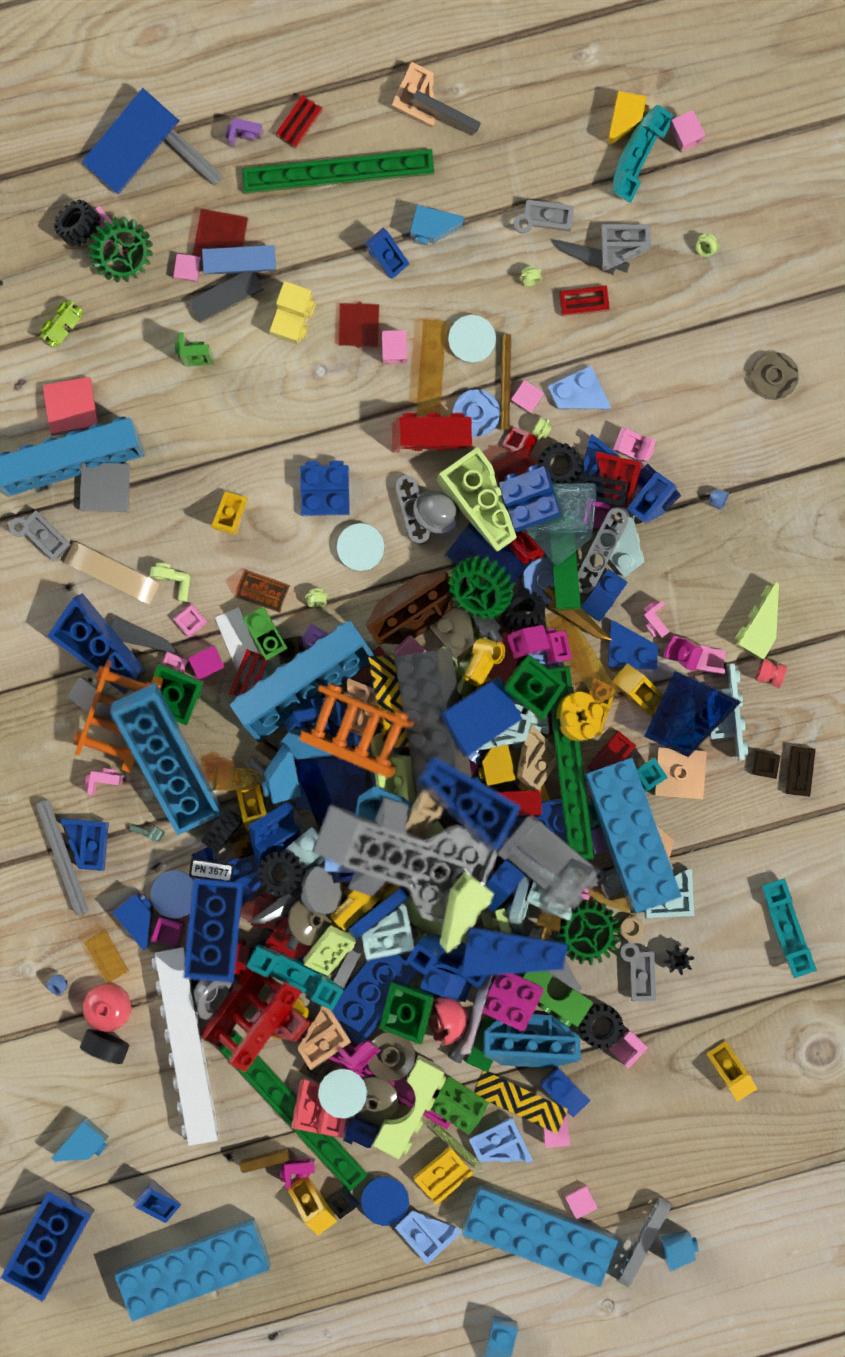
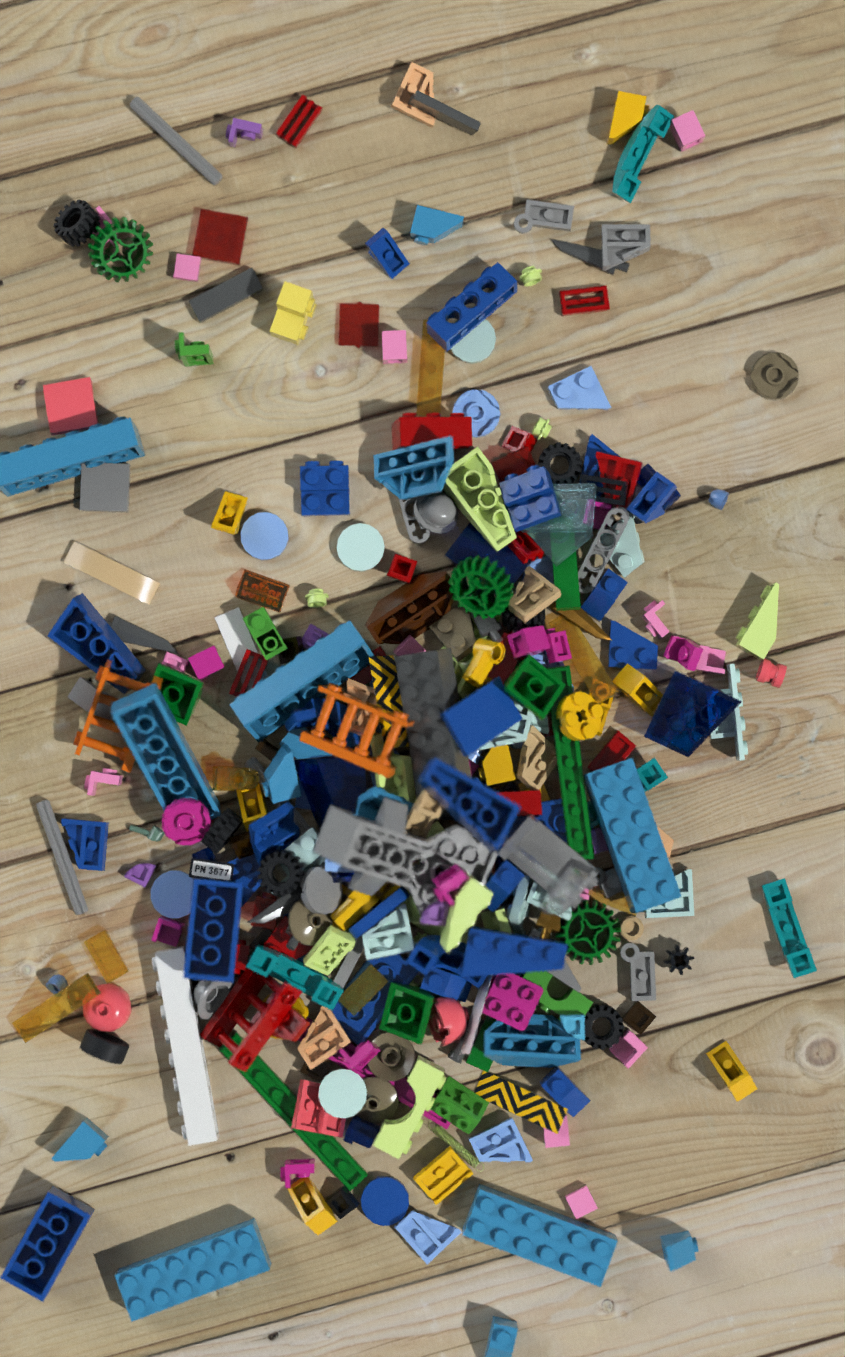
light grey hinge [9,510,71,562] -> none
lime hinge [39,300,84,348] -> none
blue tile [82,88,180,194] -> none
blue slope [112,892,153,950] -> none
blue slope [133,1180,181,1223] -> none
yellowish green plate [150,563,190,602] -> none
bright pink tile [174,604,208,638] -> none
medium blue tile [202,245,276,275] -> none
pearl gold tile [239,1148,290,1173] -> none
green tile [242,149,434,194] -> none
pearl gold bar [500,334,511,431] -> none
bright pink tile [511,380,544,414] -> none
bright pink bracket [613,428,656,462] -> none
light grey beam [616,1197,671,1287] -> none
light nougat plate [654,747,707,799] -> none
yellowish green plate [696,234,719,257] -> none
dark brown tile [752,751,781,779] -> none
dark brown tile [785,746,816,797] -> none
none -> clear yellow tile [12,973,101,1043]
none -> medium lavender tile [124,863,157,887]
none -> dark pink tile [162,798,211,845]
none -> light blue tile [241,512,289,560]
none -> clear yellow tile [338,964,388,1016]
none -> dark azure wedge [373,436,454,500]
none -> red slope [387,554,417,584]
none -> medium lavender tile [420,900,450,926]
none -> blue brick [426,262,518,352]
none -> dark pink bracket [432,863,468,906]
none -> tan wing [508,566,561,623]
none -> medium azure tile [560,1014,585,1040]
none -> dark brown tile [622,1001,656,1035]

